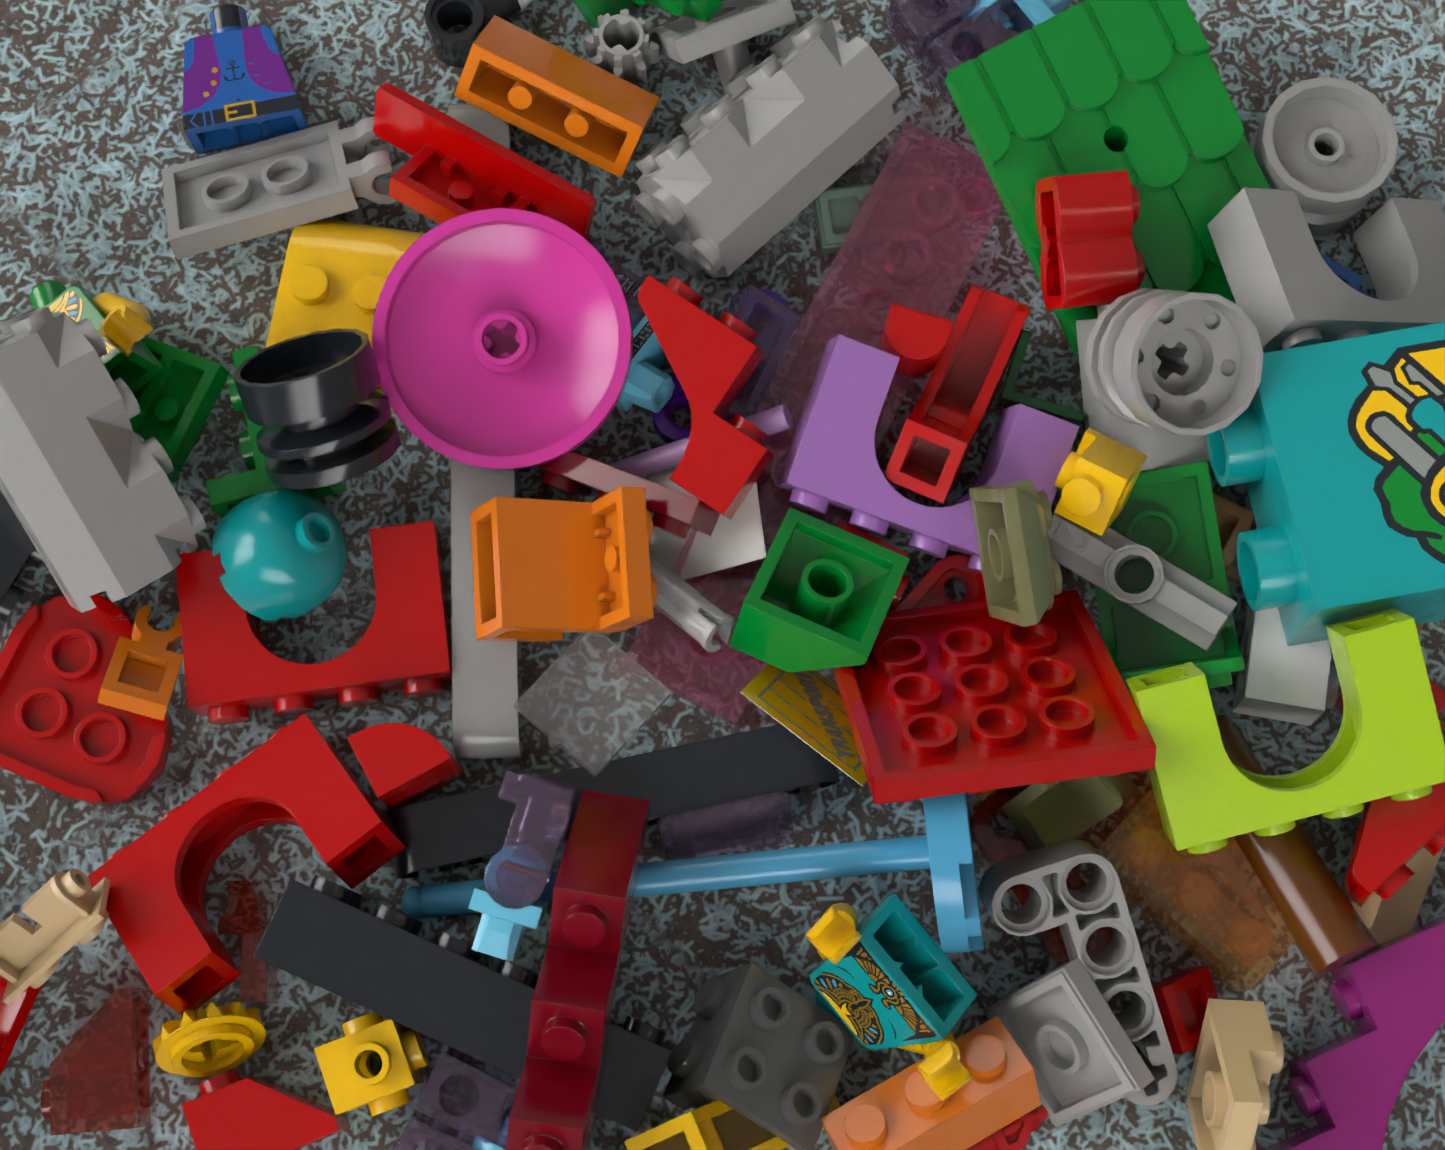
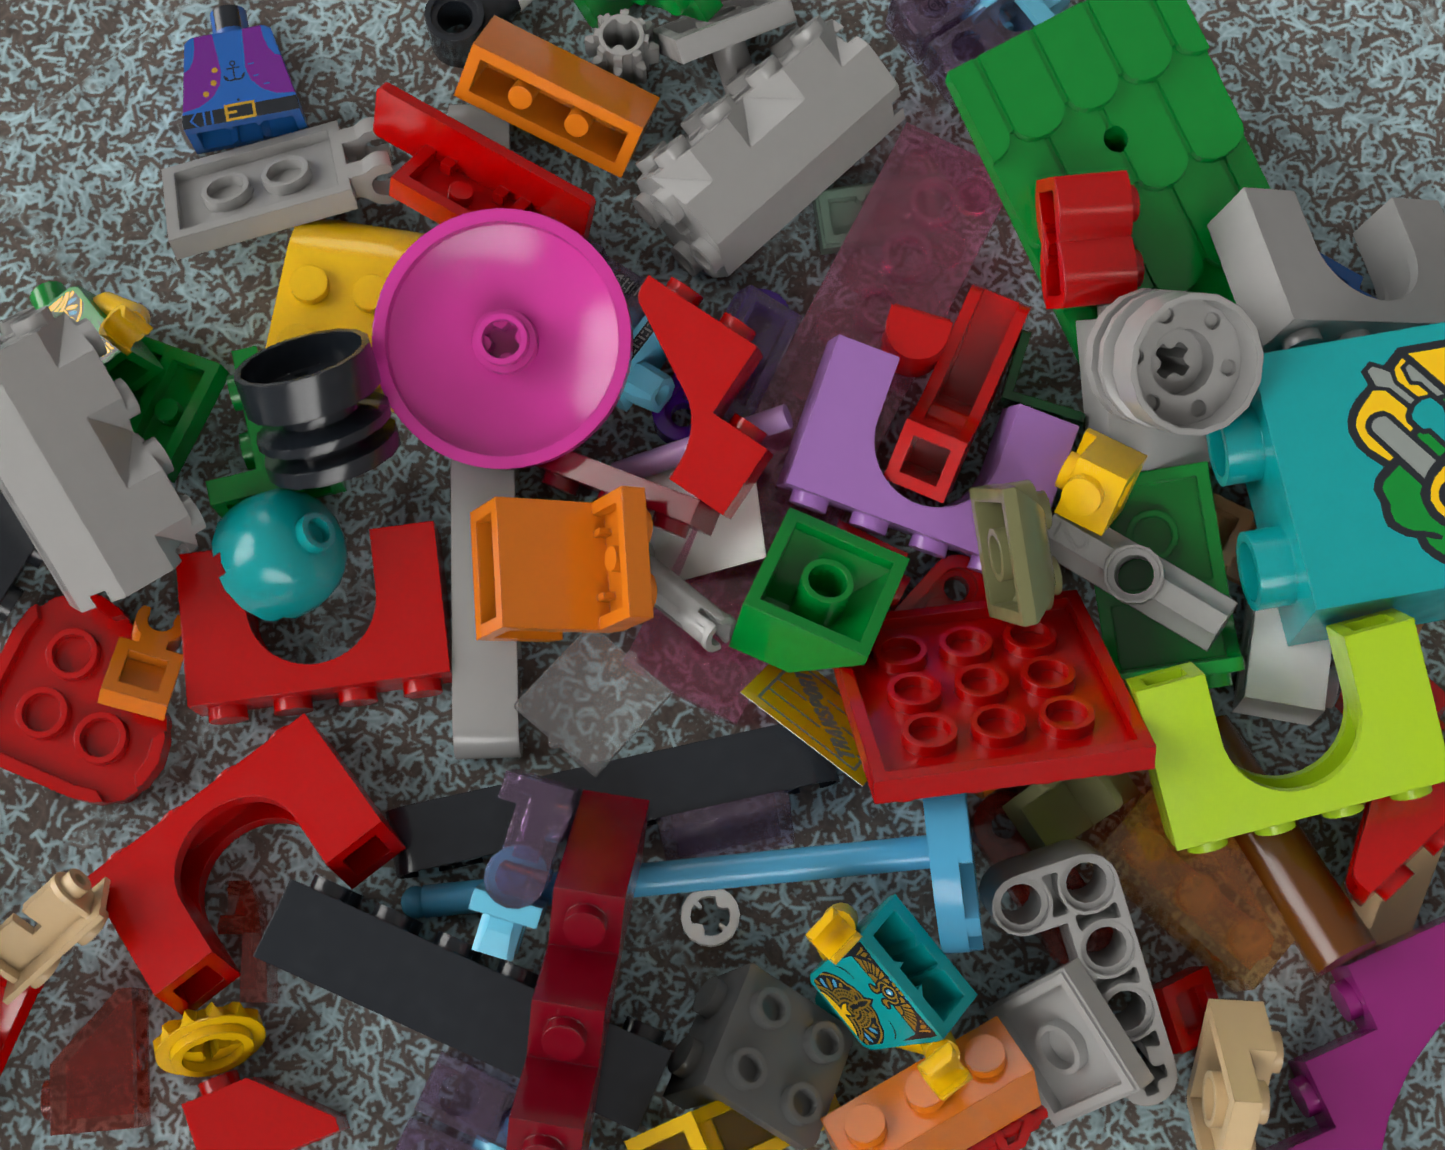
yellow brick [314,1012,429,1117] -> none
red brick [347,723,466,809] -> none
light grey wheel [1248,76,1399,237] -> none
none -> white bush [680,889,740,947]

